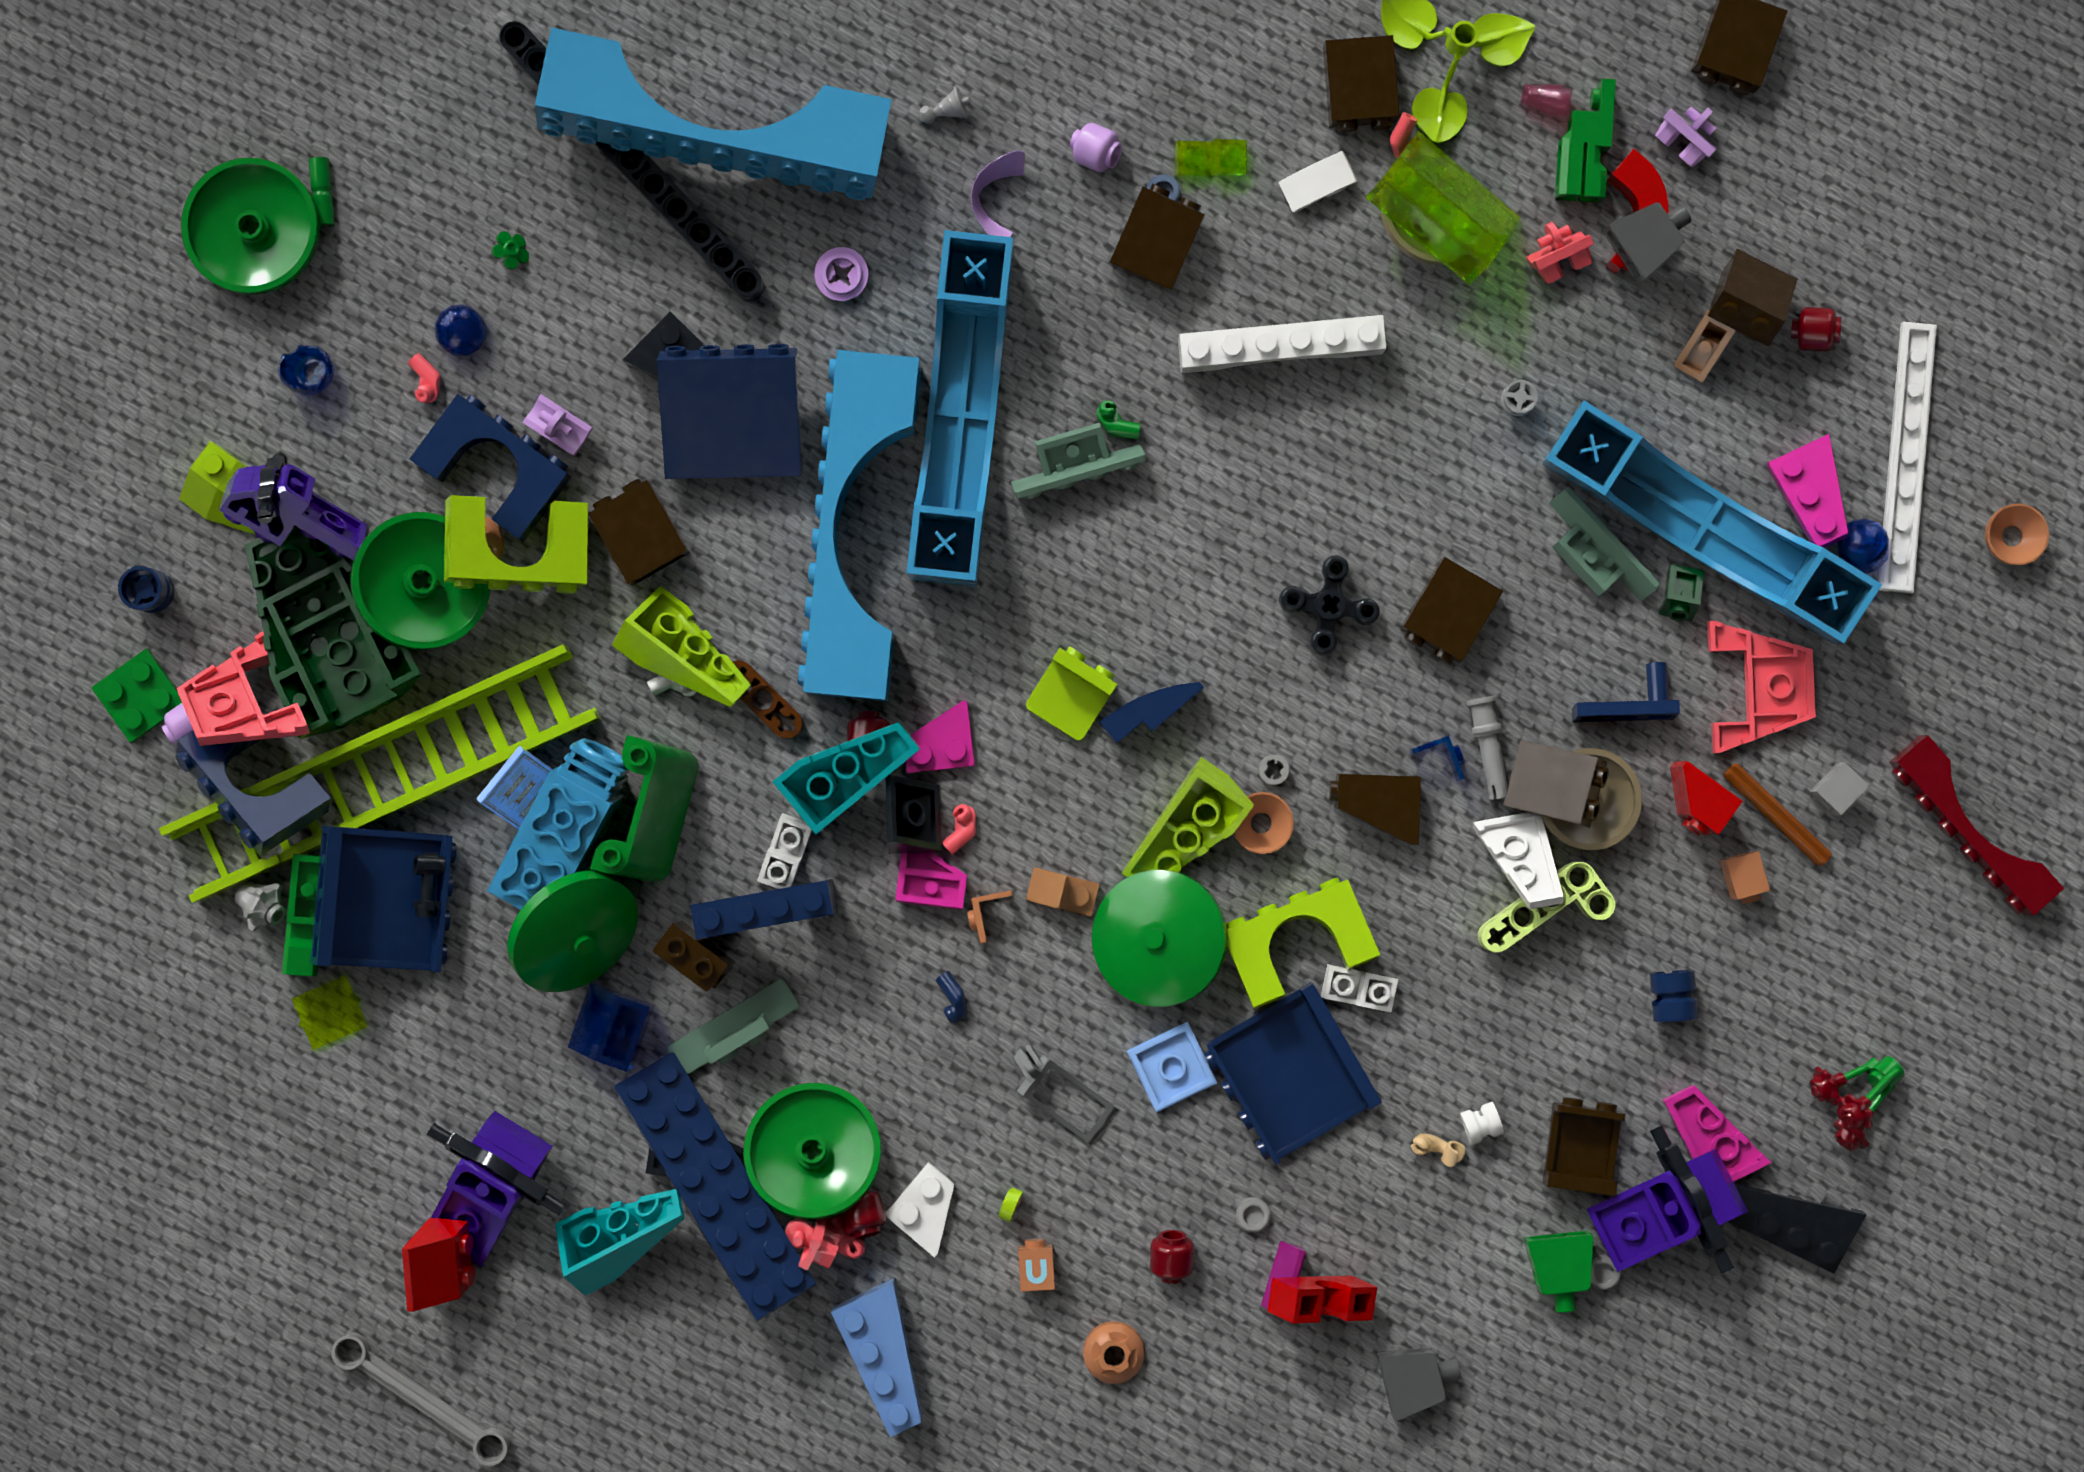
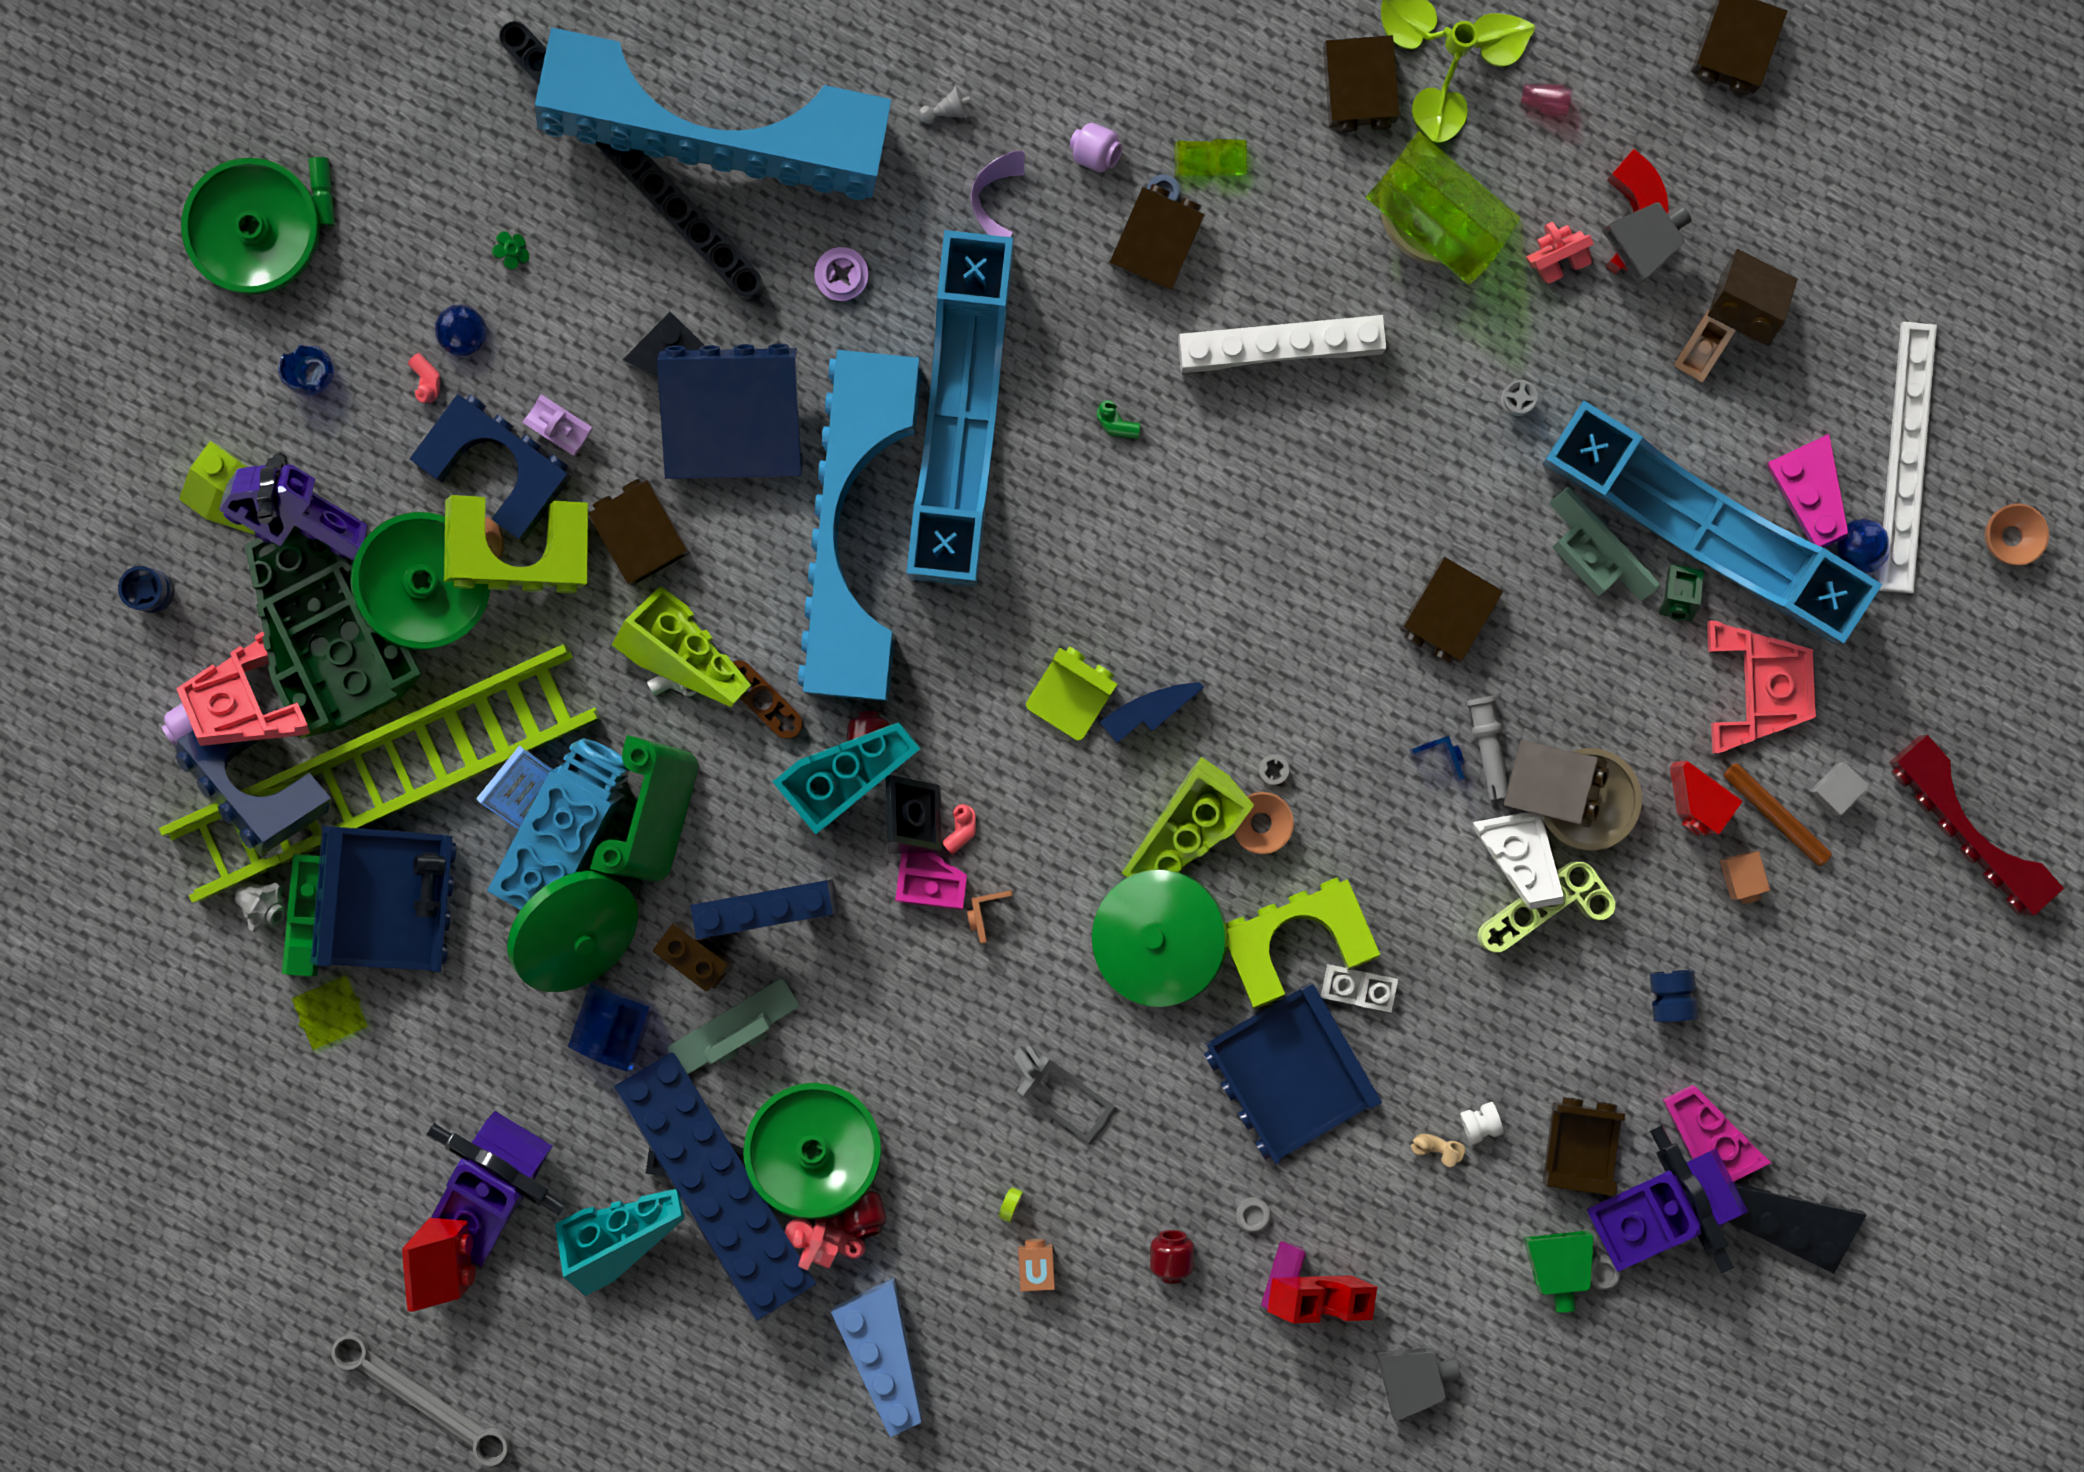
green plate [91,648,182,743] -> none
white slope [757,813,812,889] -> none
white wing [885,1162,955,1257] -> none
dark pink wing [906,701,975,773] -> none
dark blue arm [936,971,968,1024] -> none
sand green bracket [1011,422,1146,499] -> none
medium nougat slope [1026,867,1100,916] -> none
nougat piece [1083,1321,1145,1384] -> none
light blue tile [1127,1021,1217,1113] -> none
white slope [1278,151,1358,213] -> none
black gear [1279,555,1380,656] -> none
dark brown slope [1329,774,1421,845] -> none
coral arm [1390,112,1418,162] -> none
green plate [1555,78,1616,203] -> none
dark blue piece [1572,662,1680,722] -> none
lavender hips [1655,106,1716,167] -> none
dark red head [1791,307,1842,352] -> none
dark red plant [1809,1056,1905,1151] -> none

